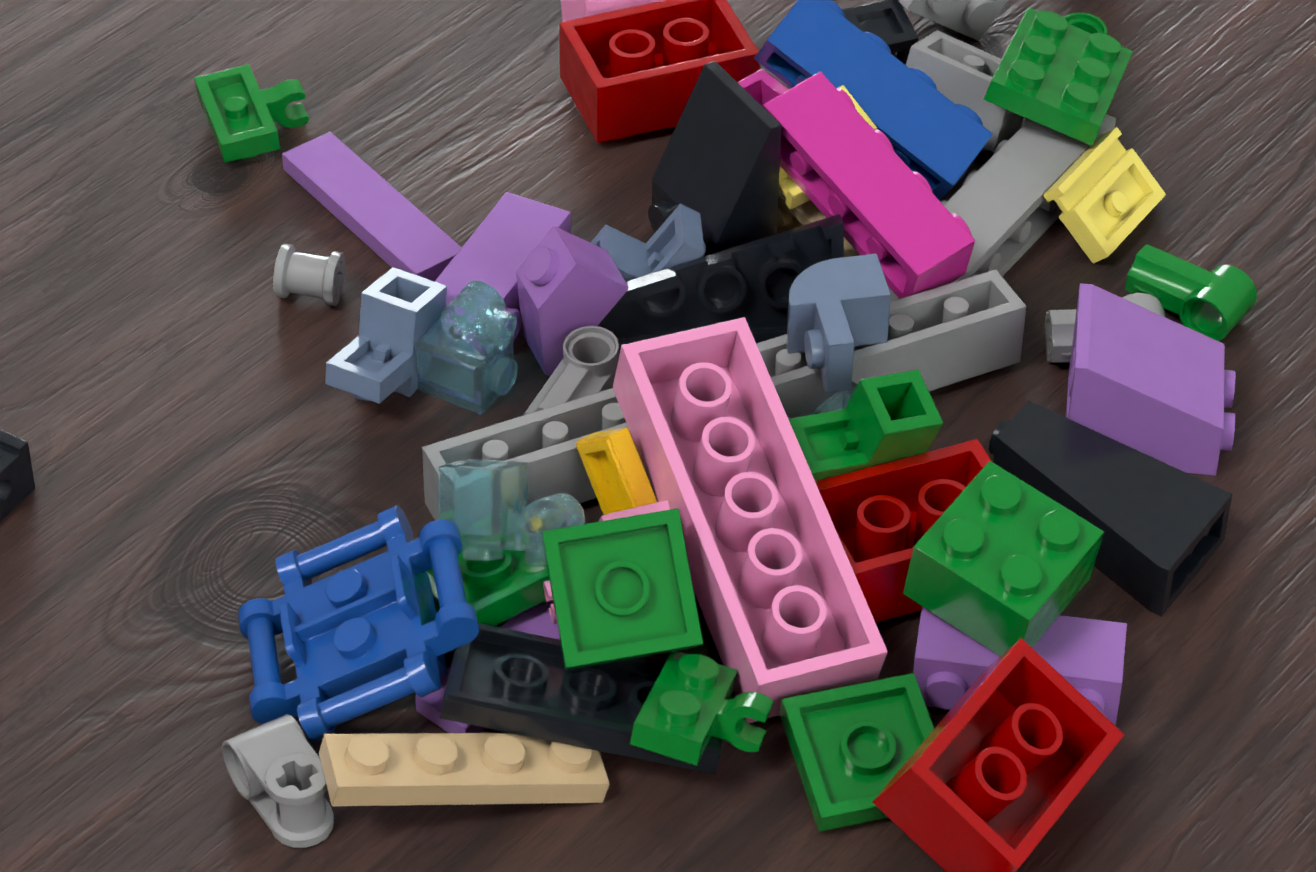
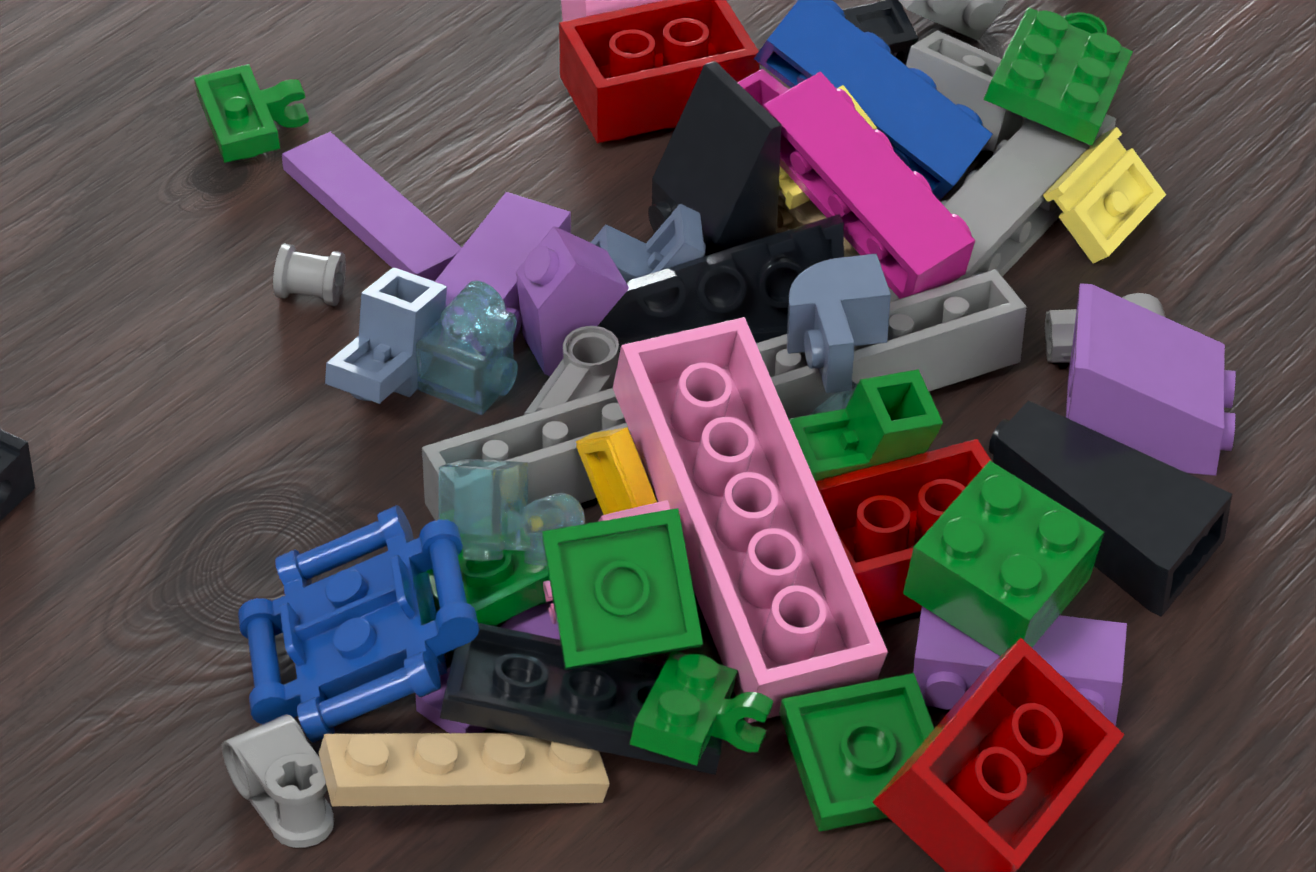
green piece [1125,244,1257,341] -> none

